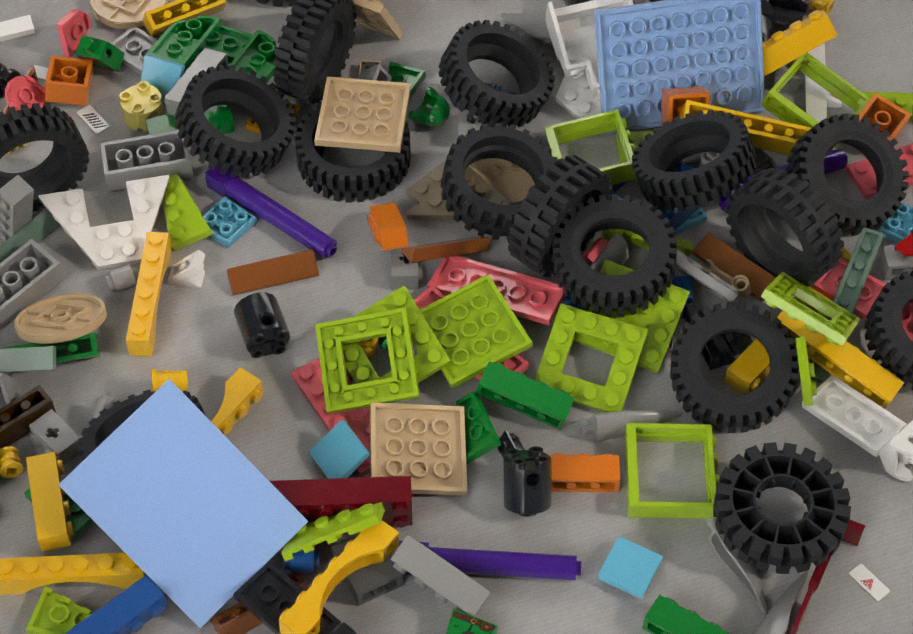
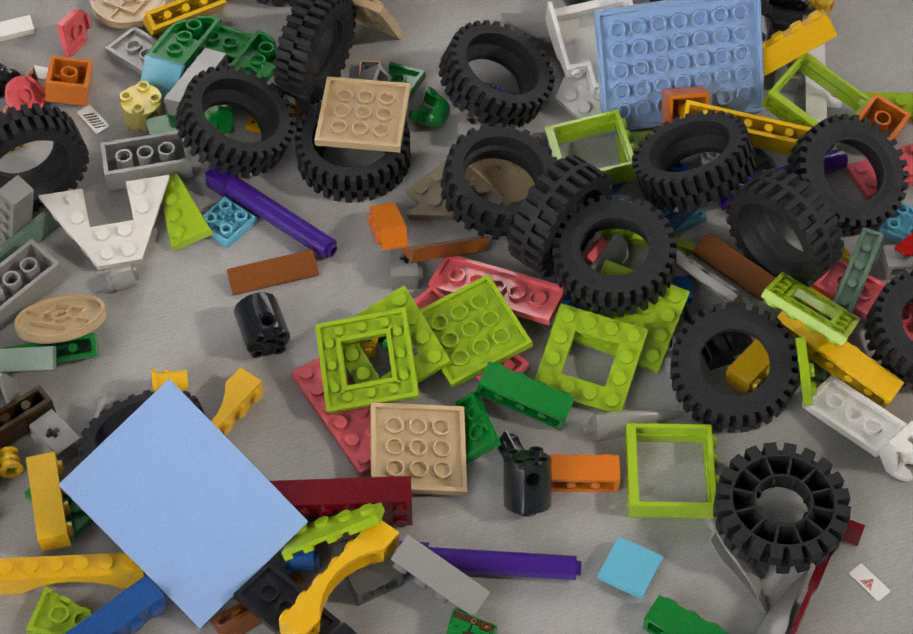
green torso [76,36,125,72] -> none
yellow arch [126,232,172,357] -> none
white slope [167,250,205,288] -> none
medium azure tile [309,420,371,479] -> none
tan brick [703,259,751,298] -> none

